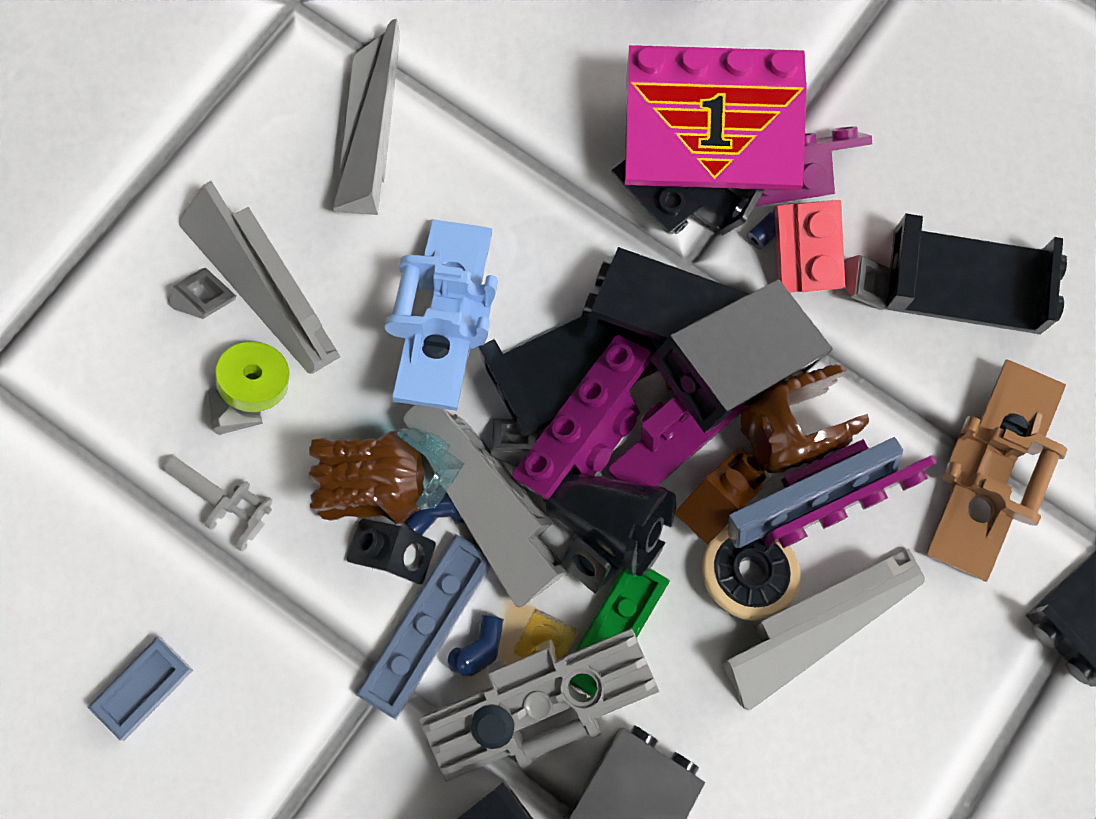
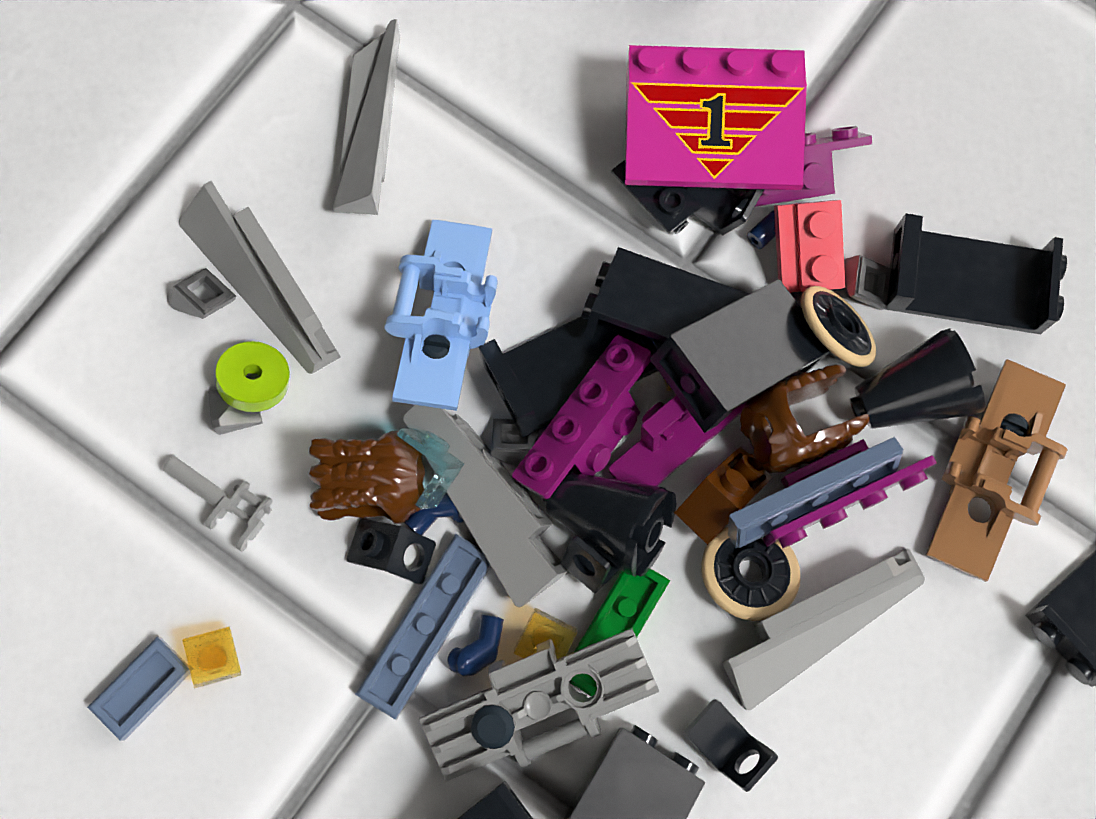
none -> clear yellow plate [182,626,241,689]
none -> black bracket [684,699,778,792]
none -> wheel [801,286,876,367]
none -> black cone [849,328,986,429]

